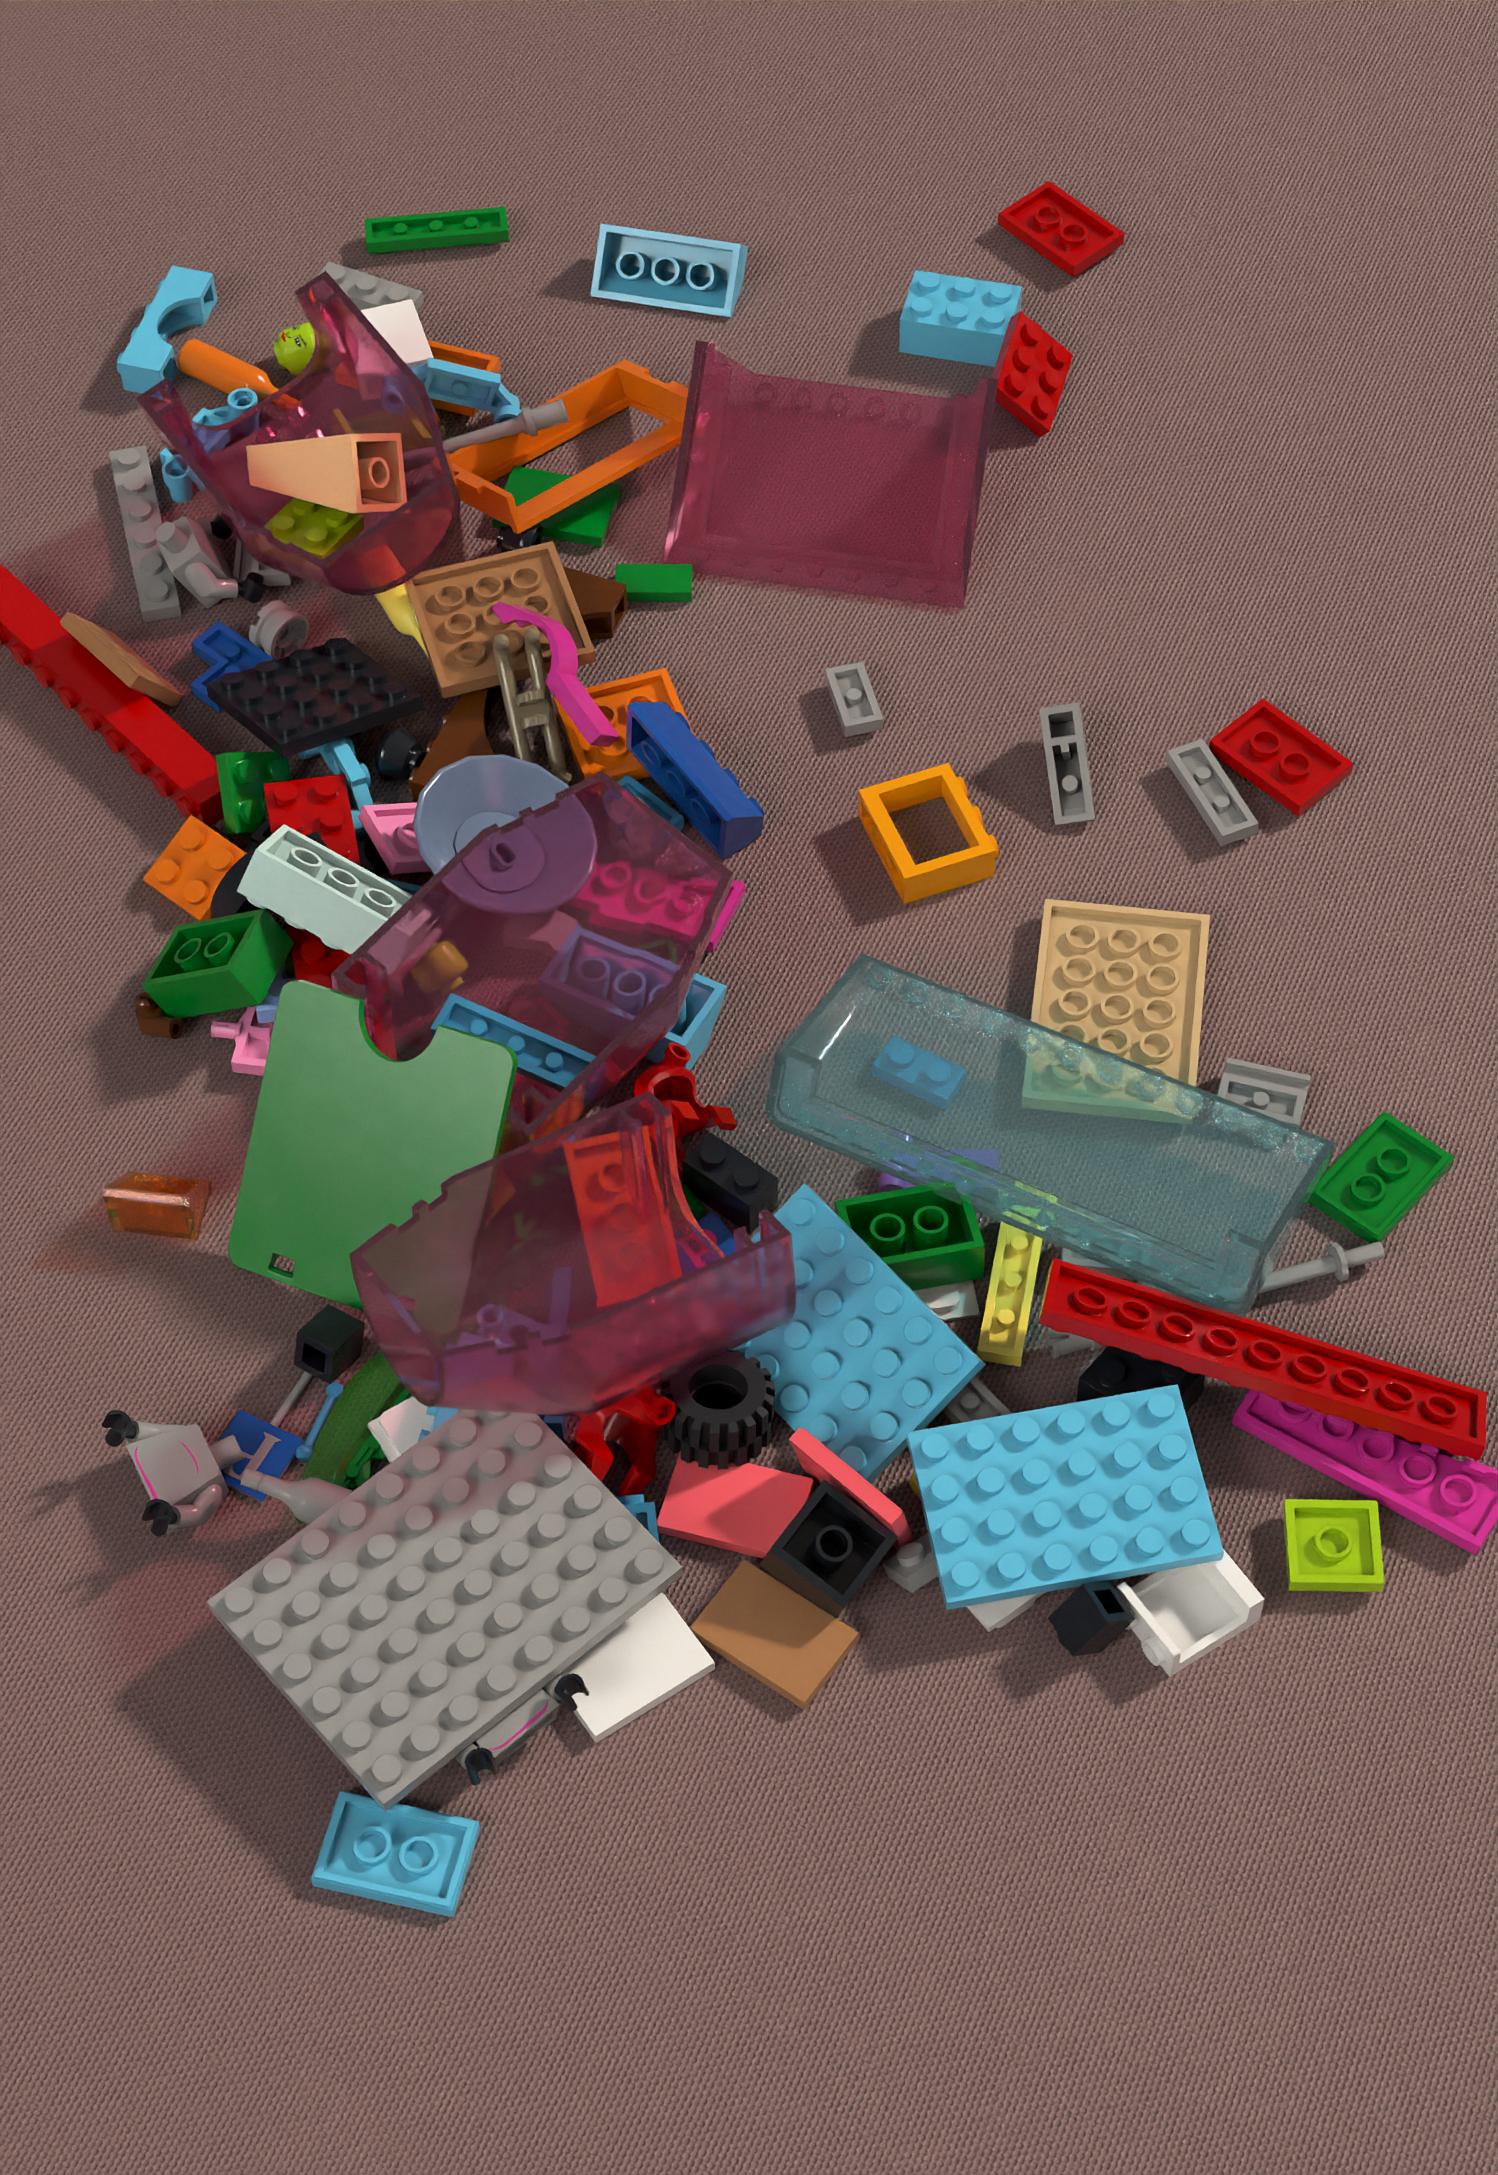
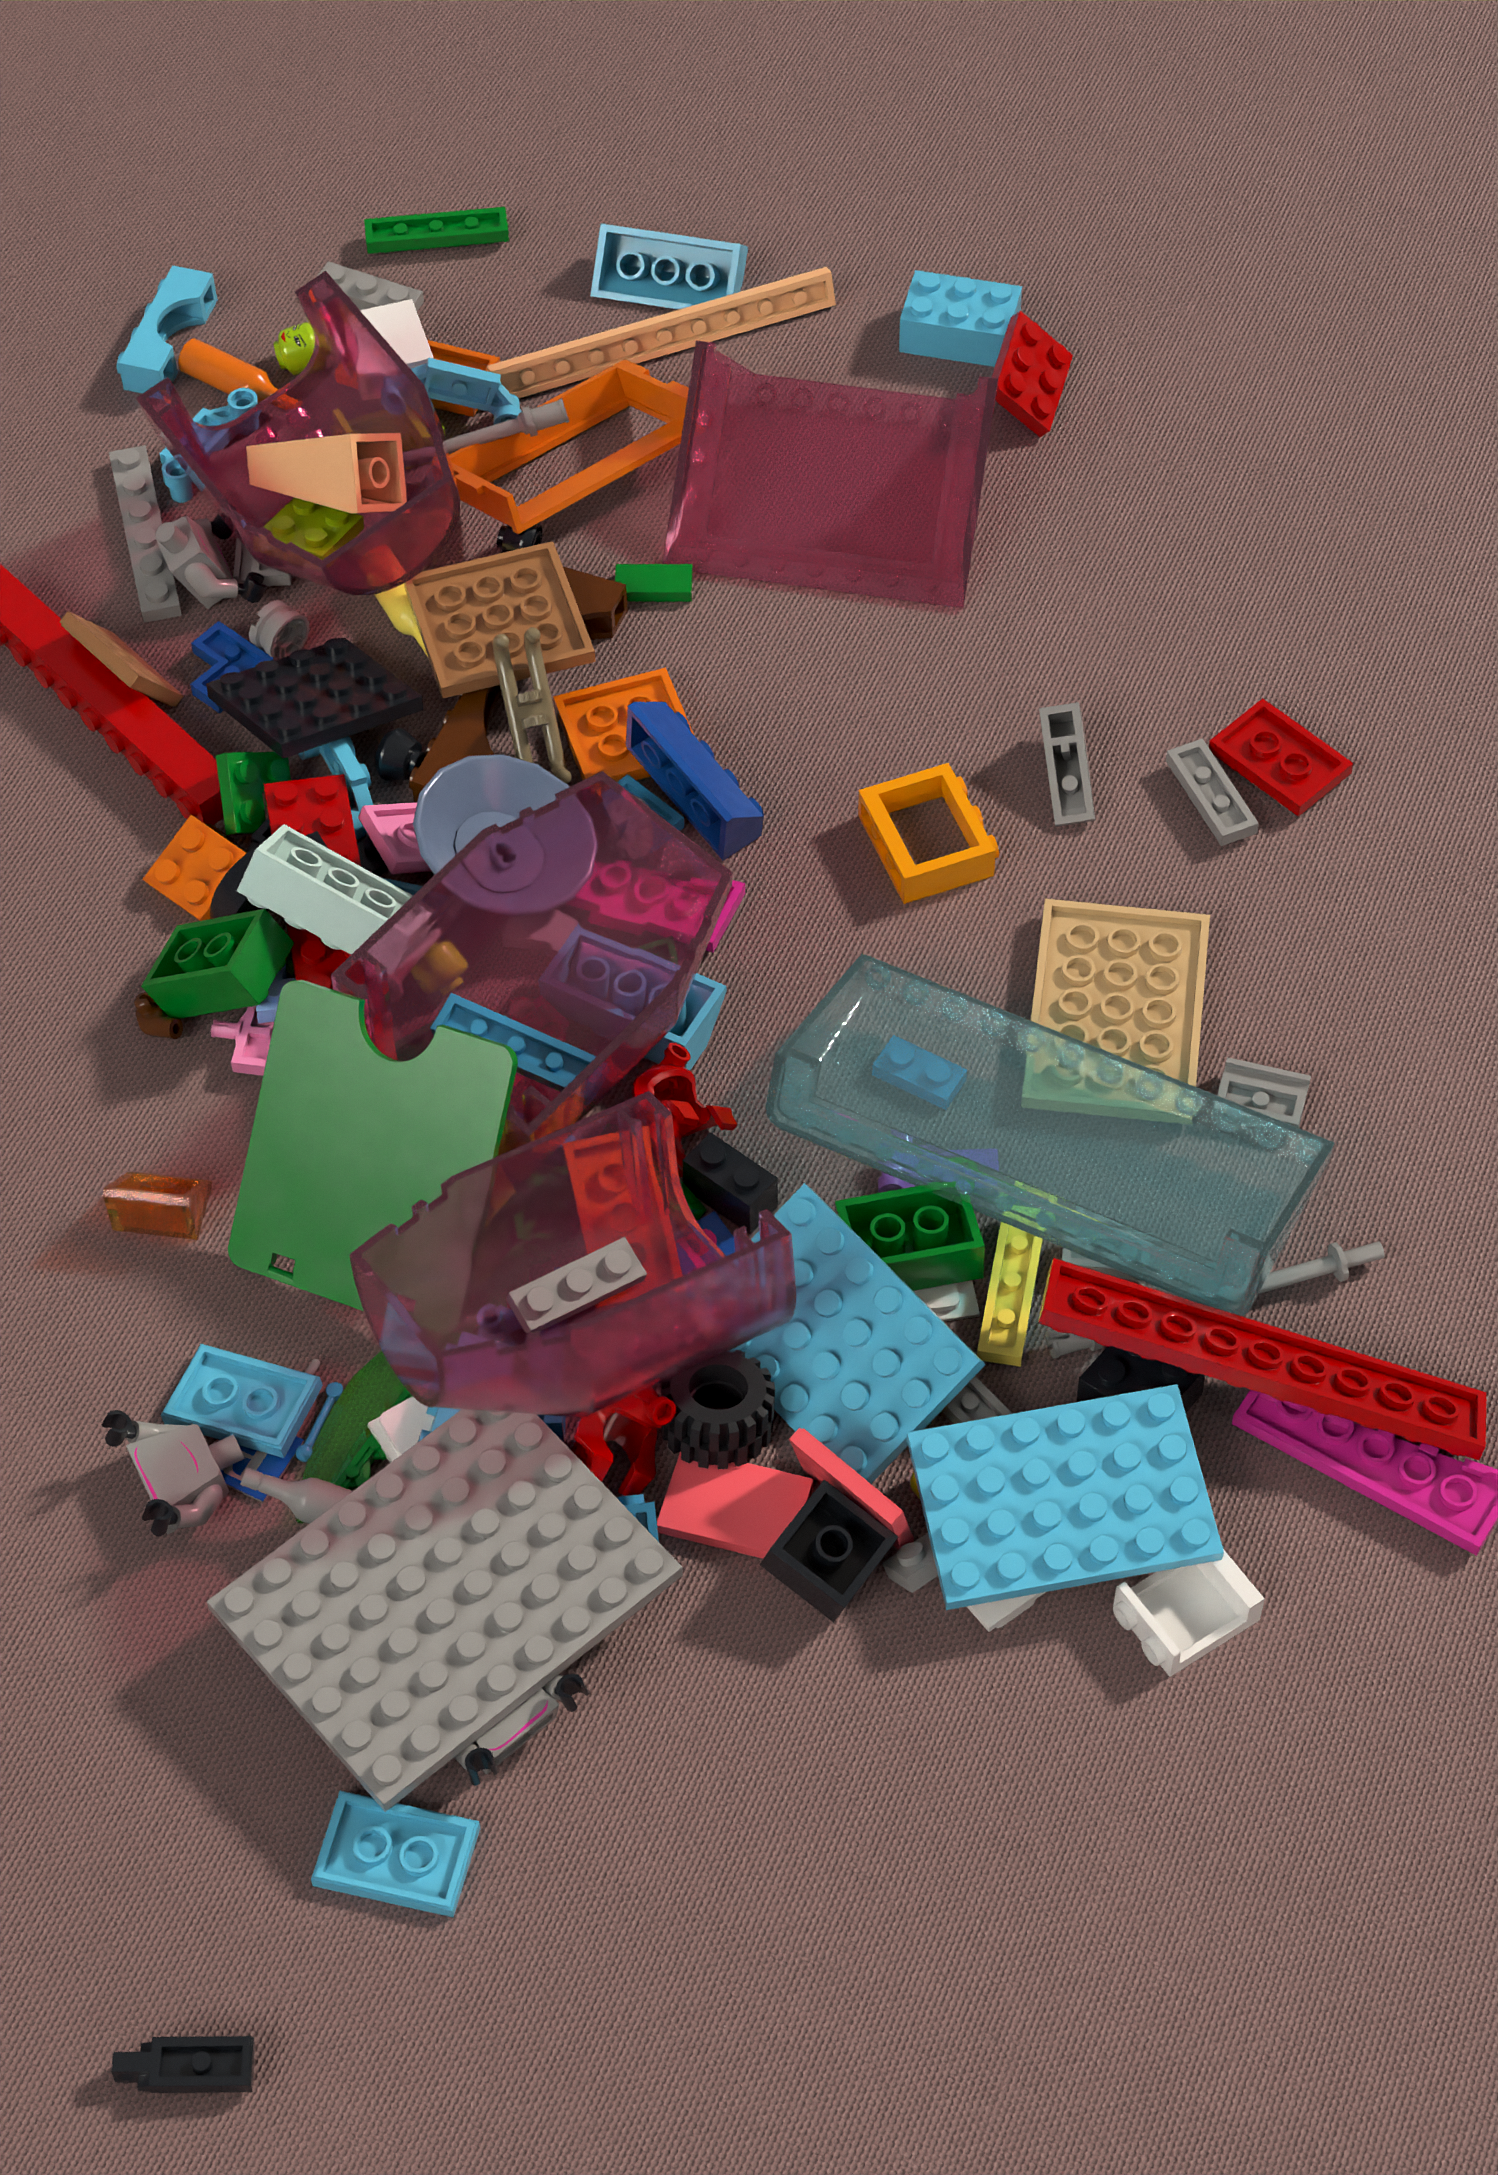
black brick [294,1304,365,1384] -> none
green tile [492,466,622,547] -> none
dark pink piece [492,601,620,747] -> none
white tile [559,1592,715,1743] -> none
medium nougat tile [689,1559,859,1710] -> none
light grey plate [825,661,883,737] -> none
red plate [998,181,1125,278] -> none
black brick [1048,1581,1135,1657] -> none
lime plate [1283,1499,1385,1592] -> none
green tile [1305,1111,1455,1244] -> none
none -> black hinge [111,2036,255,2093]
none -> medium azure tile [161,1344,323,1458]
none -> light nougat plate [486,267,836,398]
none -> light grey plate [506,1237,647,1337]

